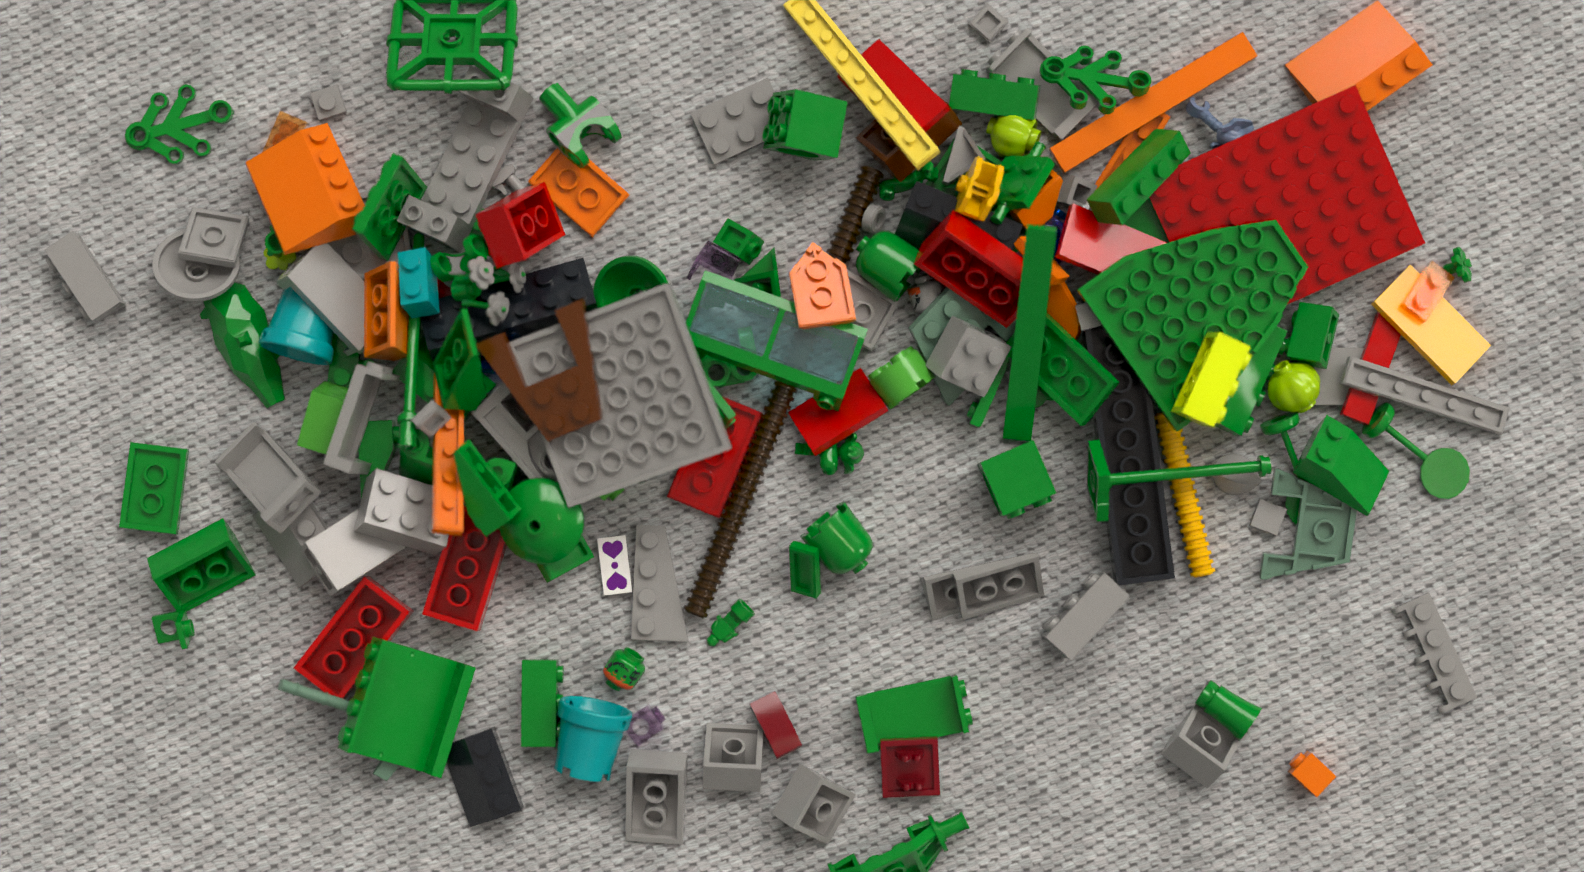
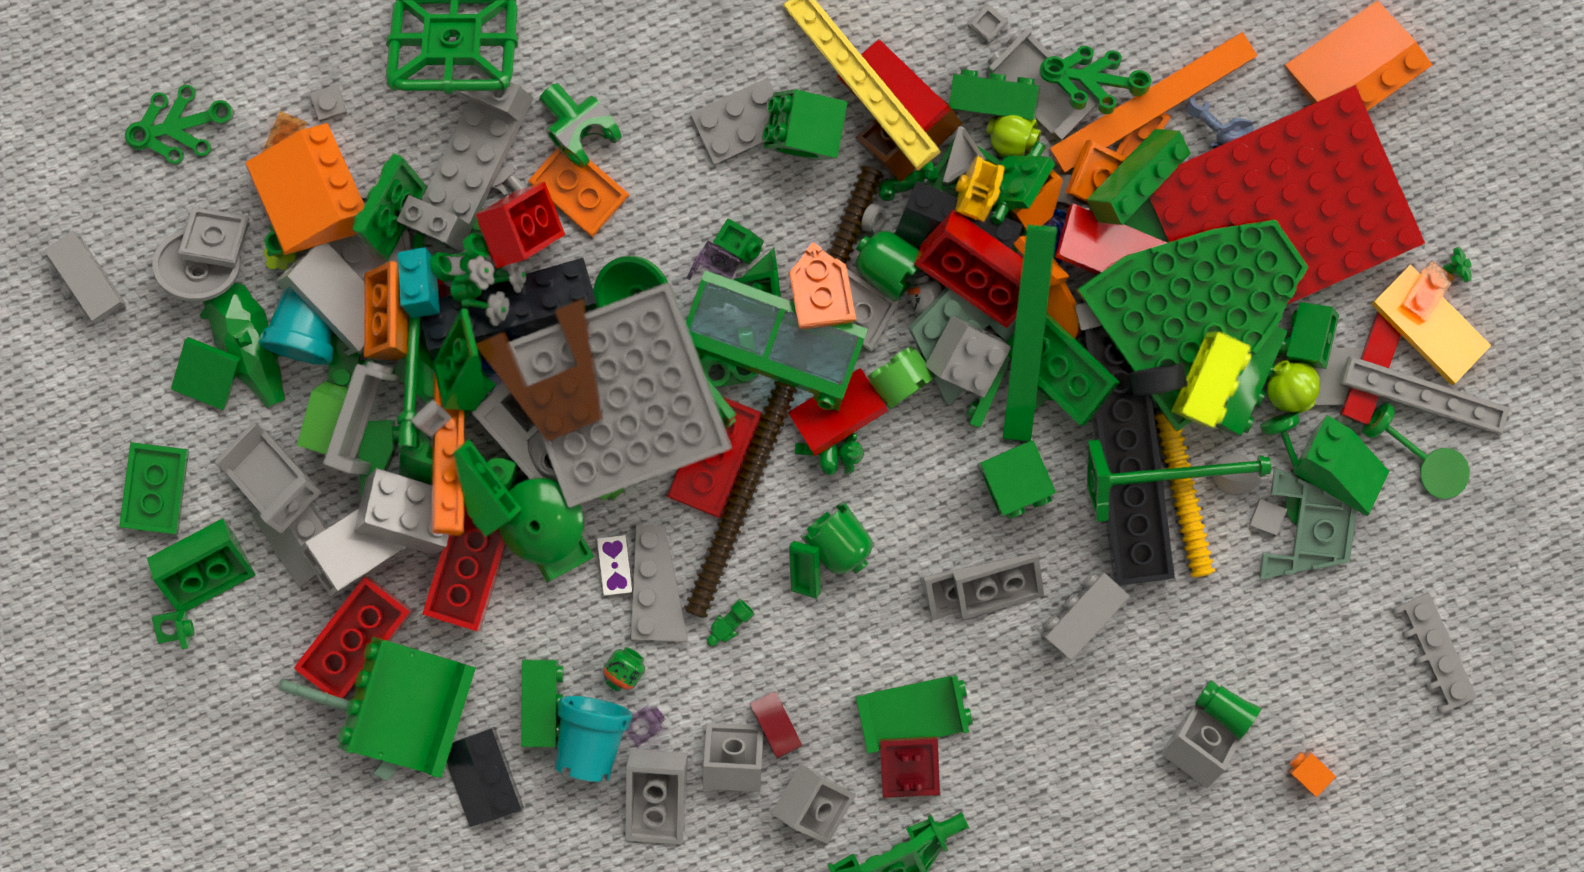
none -> green tile [171,337,241,410]
none -> orange tile [1065,140,1126,204]
none -> black tyre [1129,363,1188,396]

